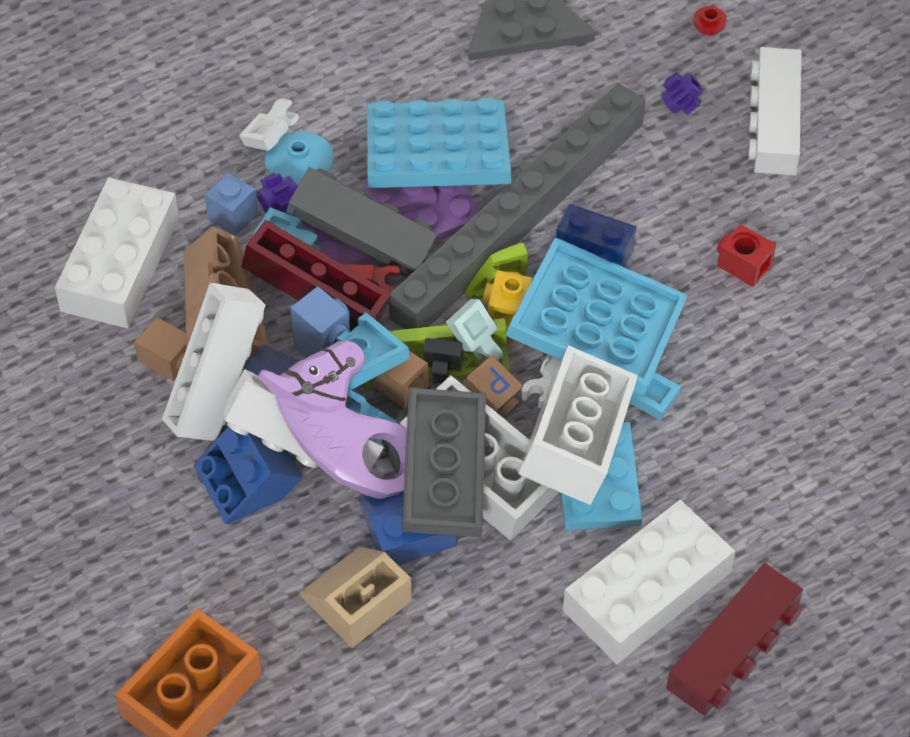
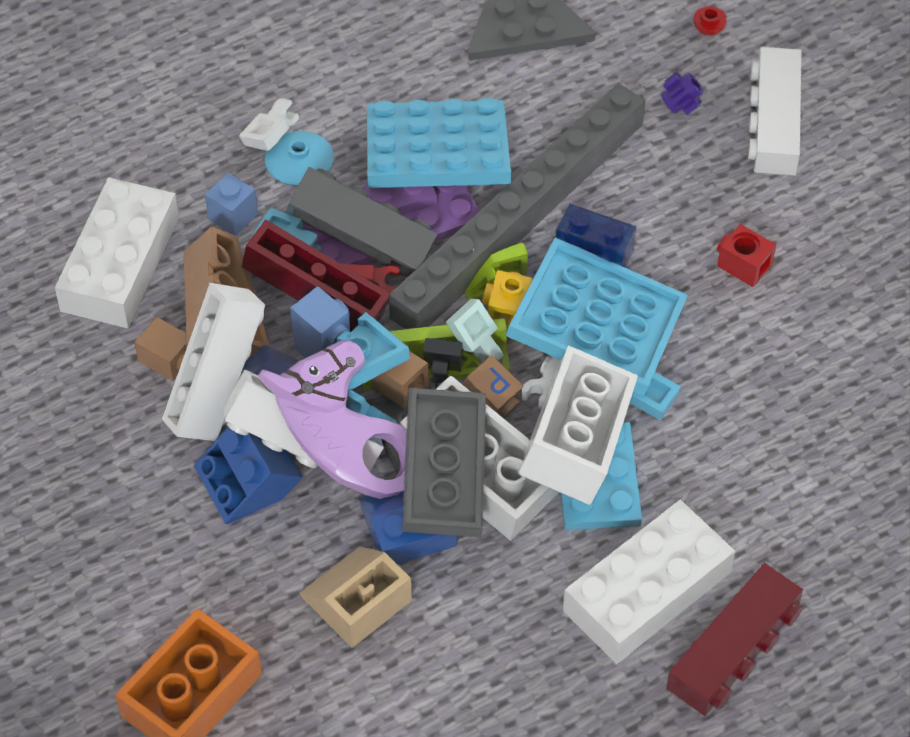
dark purple gear [256,173,297,213] -> none

